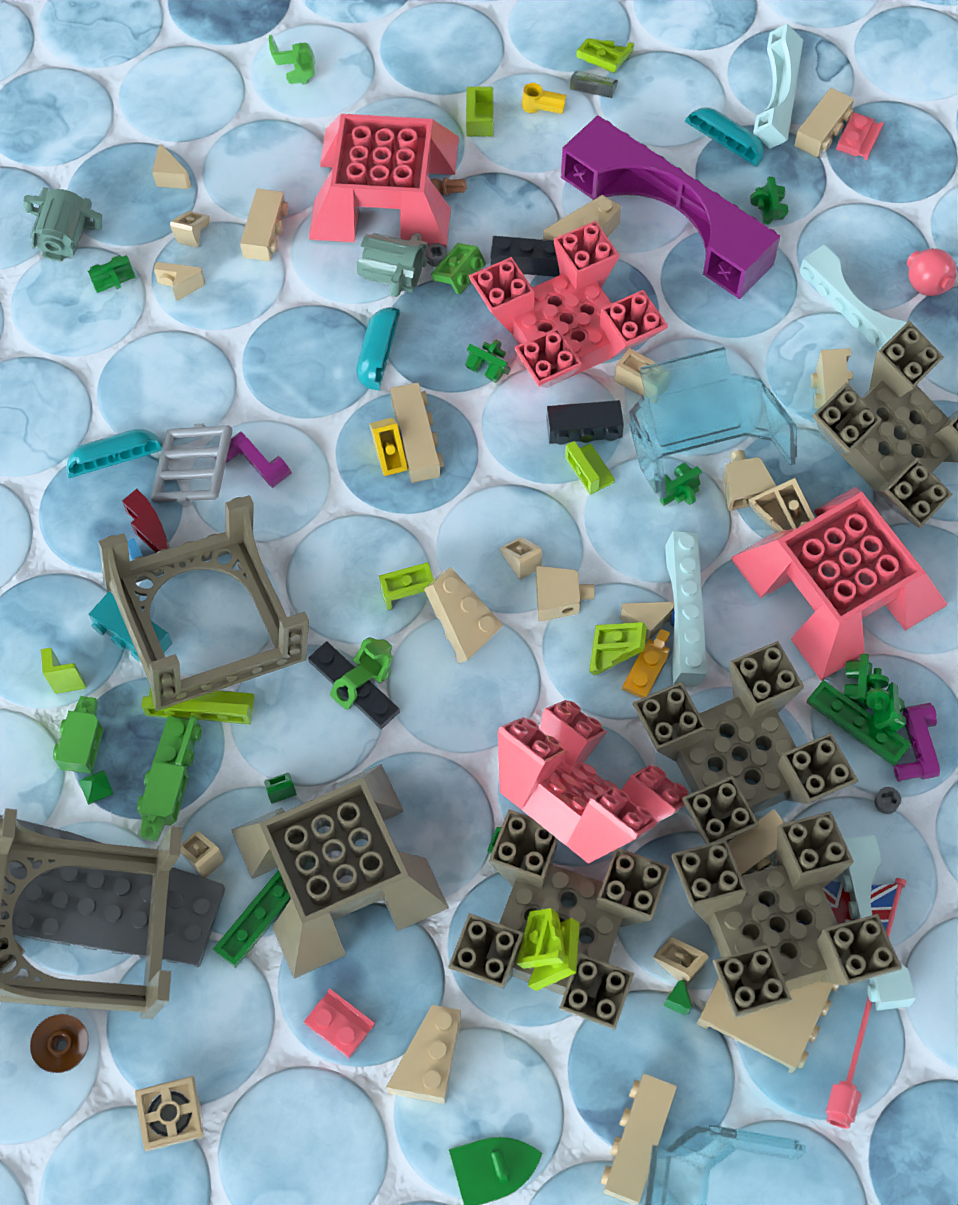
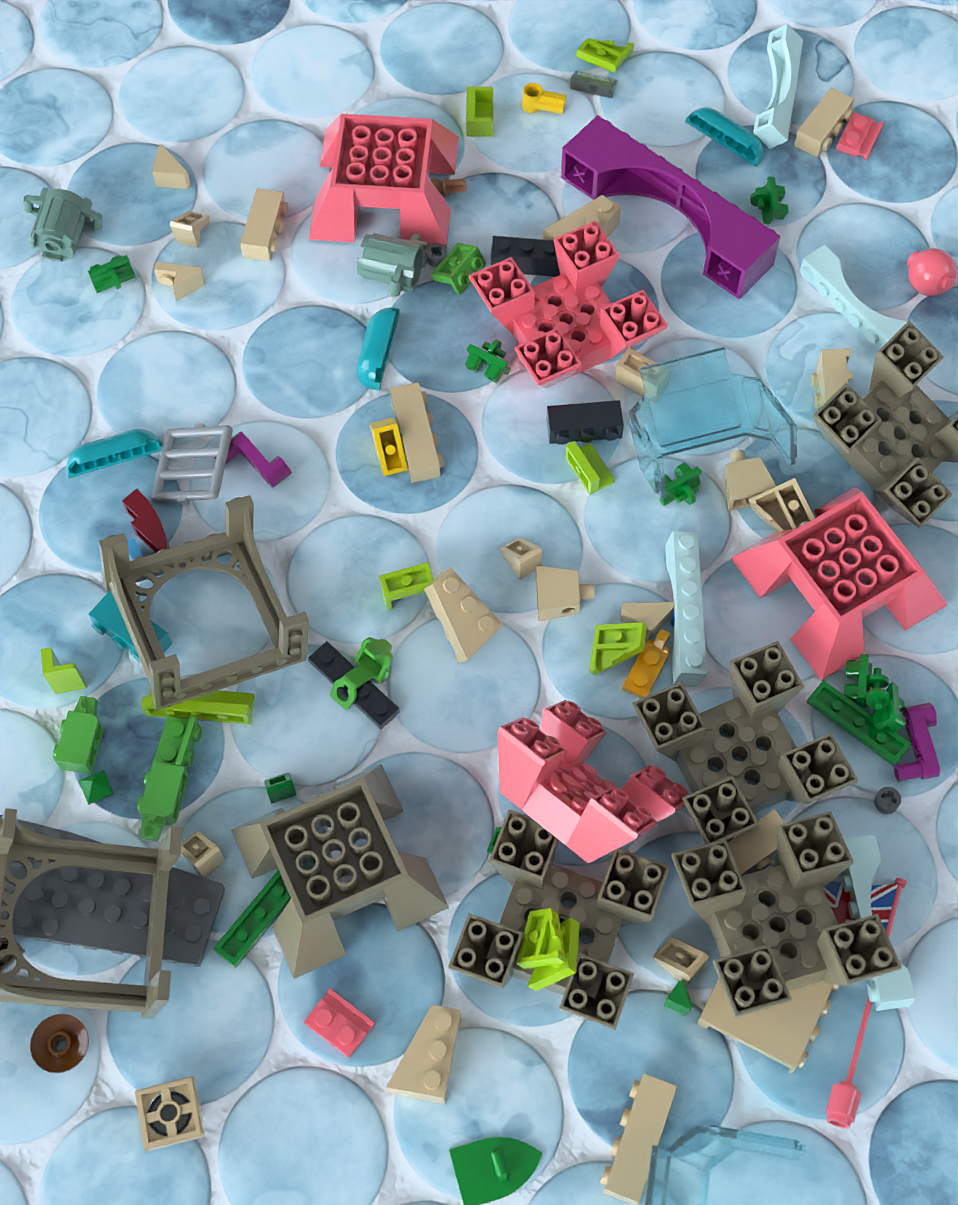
bright green piece [268,35,315,85] -> none

